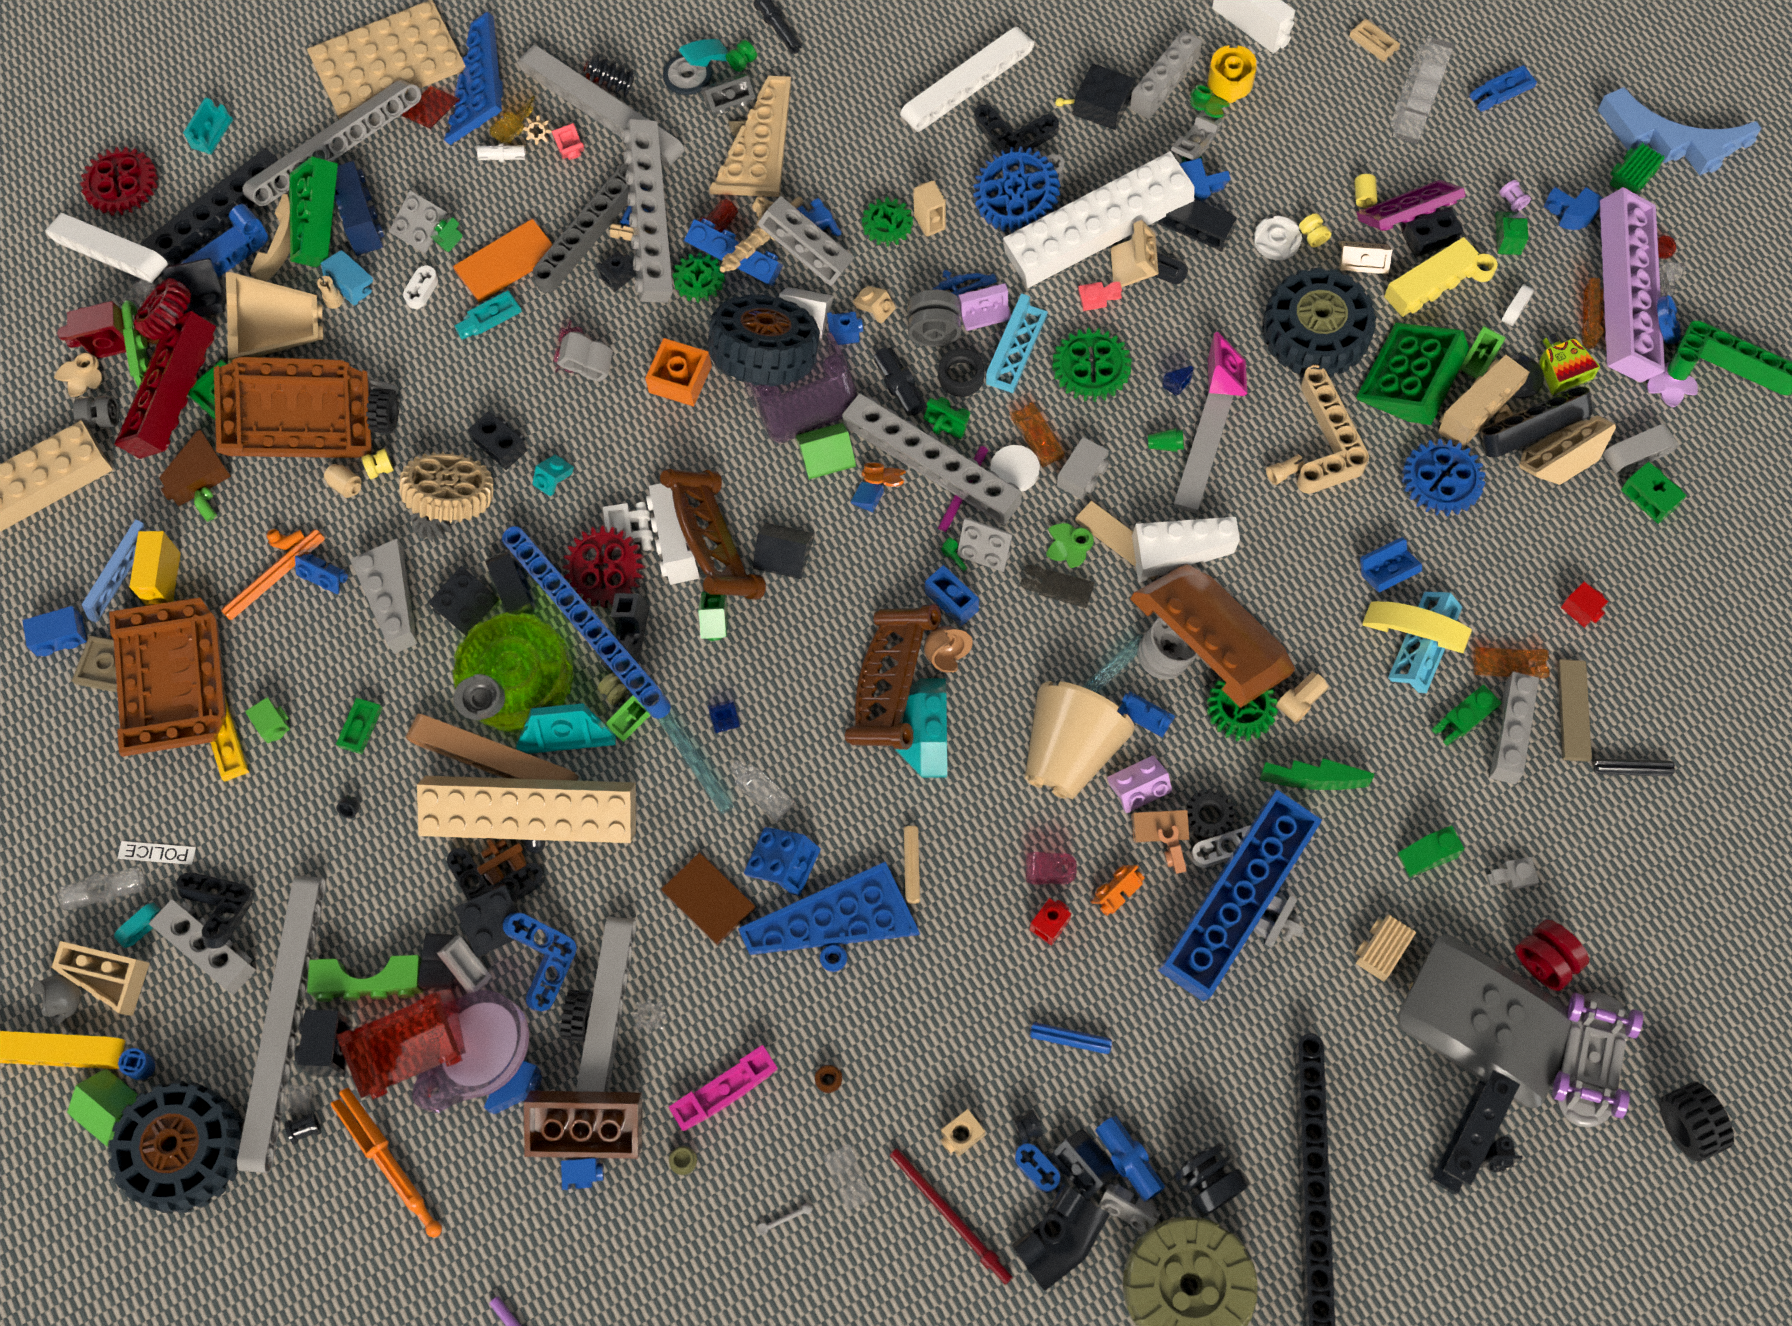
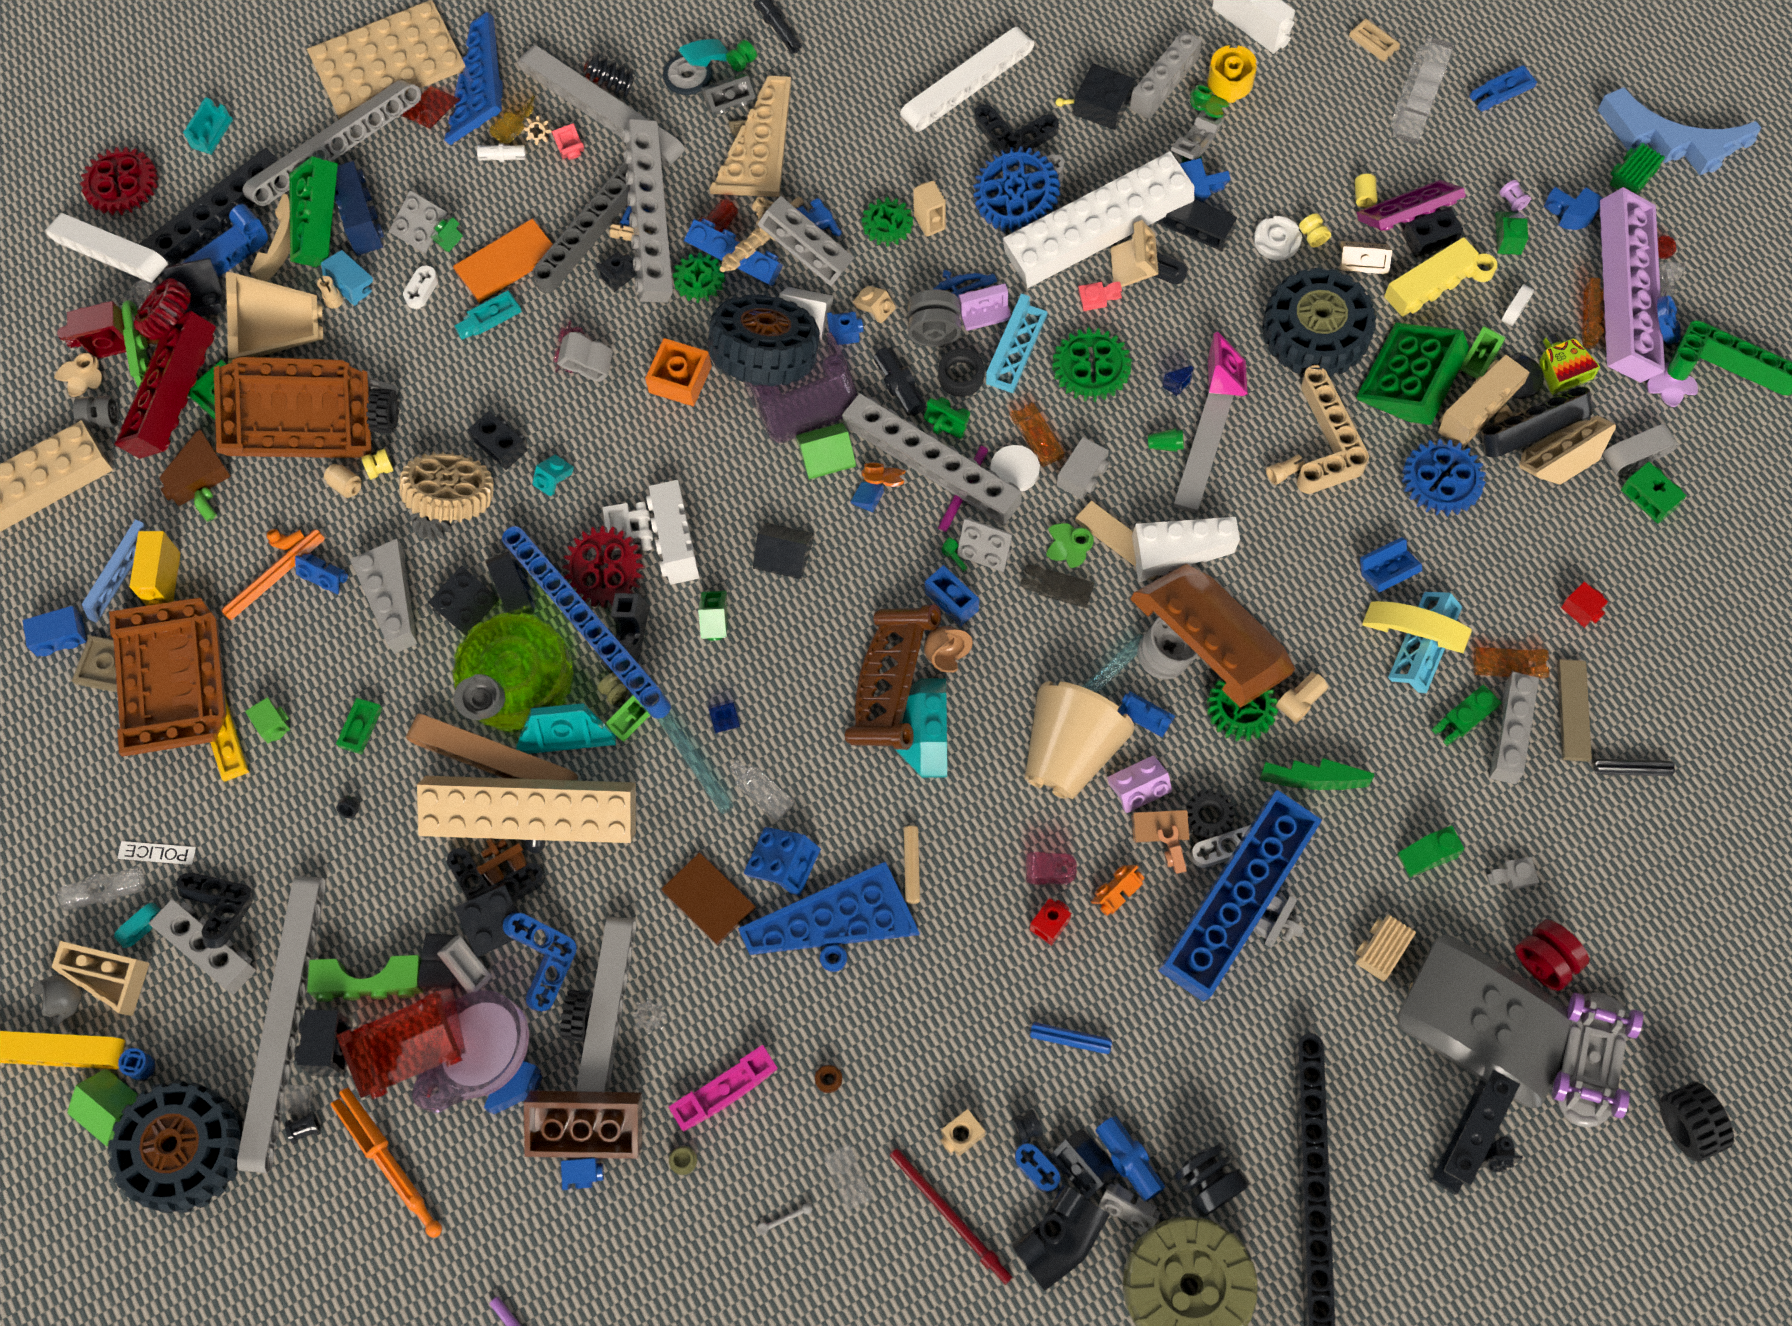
reddish brown piece [660,469,766,600] -> none

